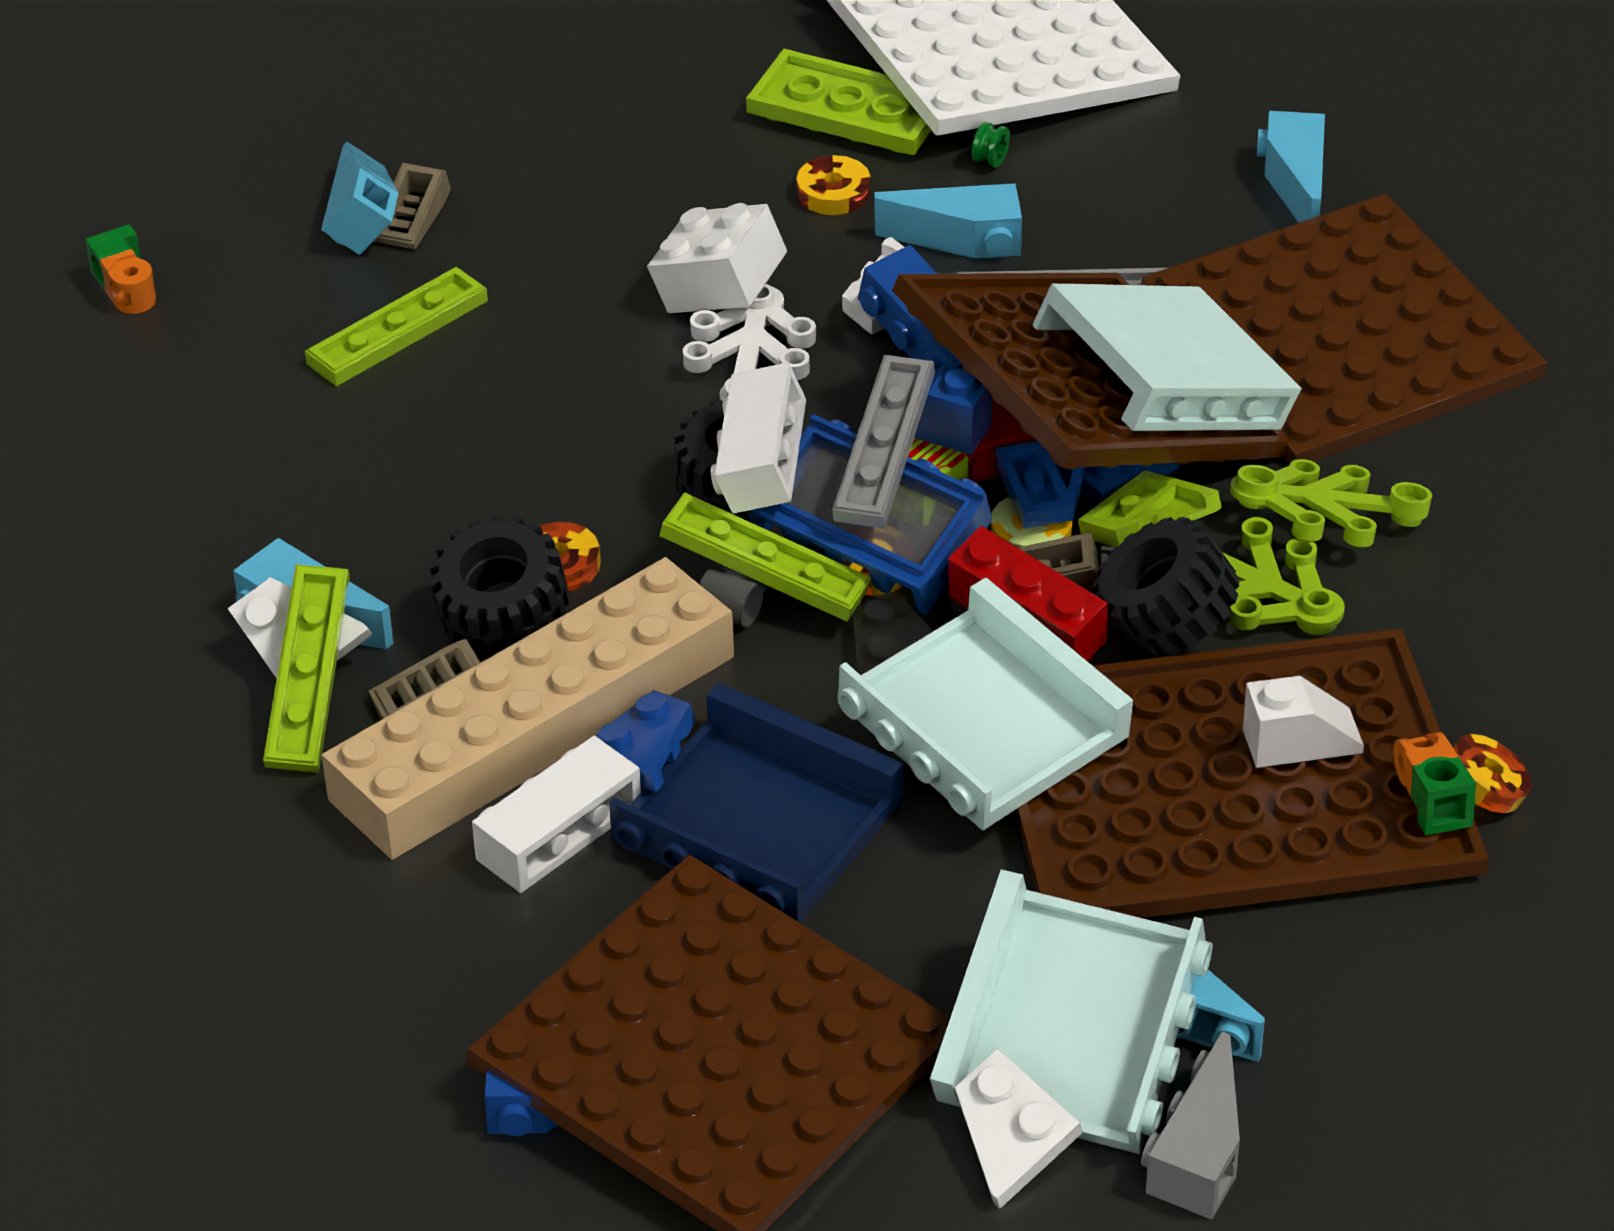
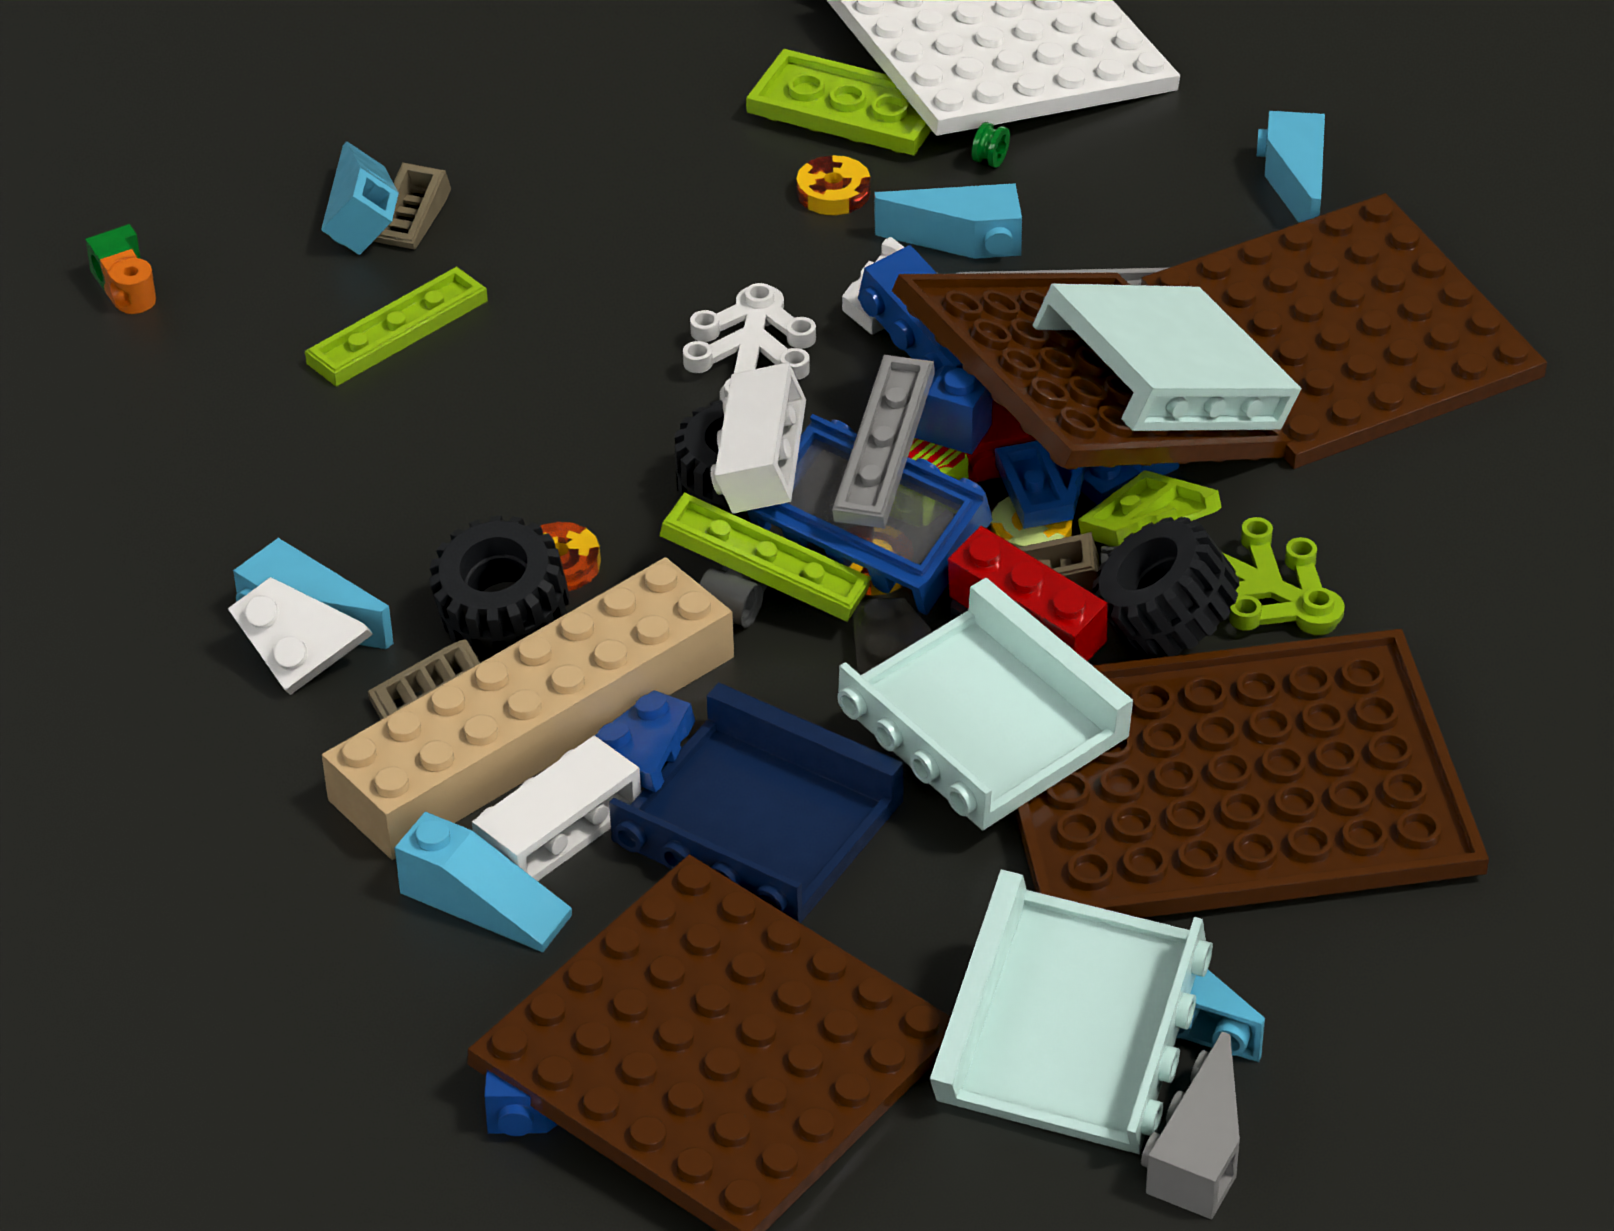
lime tile [263,564,350,773] -> none
white brick [647,203,787,314] -> none
white wing [955,1048,1082,1209] -> none
lime plant [1230,459,1432,547] -> none
white slope [1243,676,1364,768] -> none
green leg [1393,732,1476,835] -> none
clear red piece [1453,734,1532,813] -> none
none -> medium azure slope [394,812,572,952]

